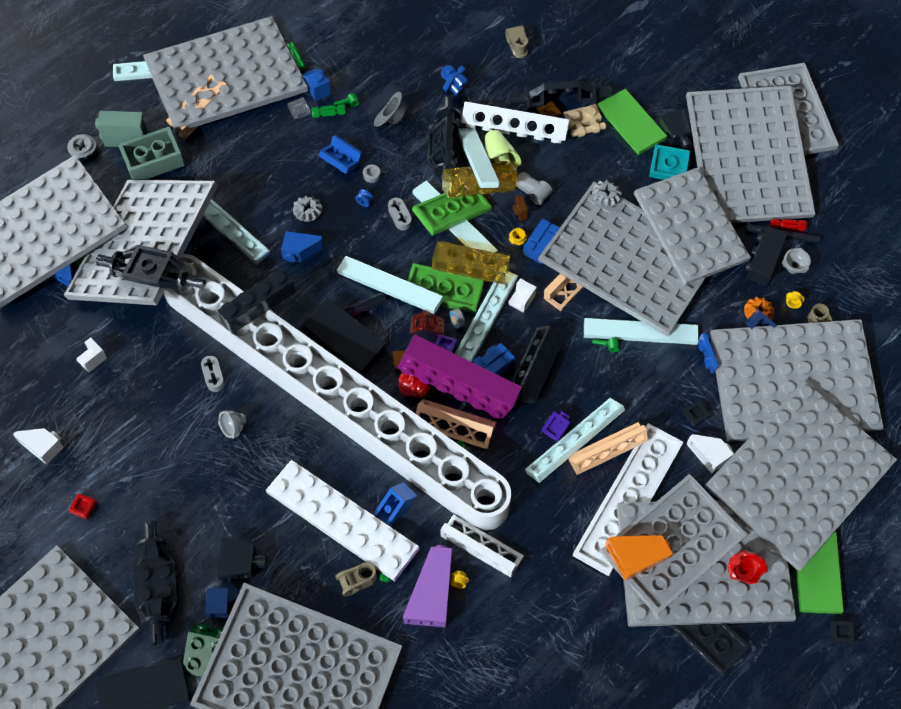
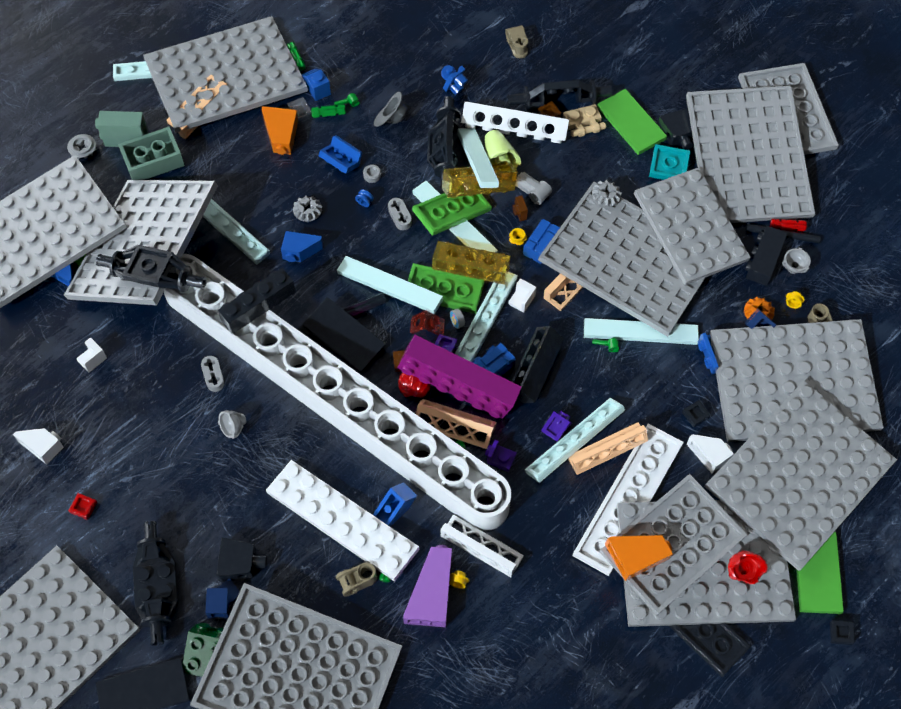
none -> orange slope [262,106,298,155]
none -> dark purple bracket [485,440,517,472]

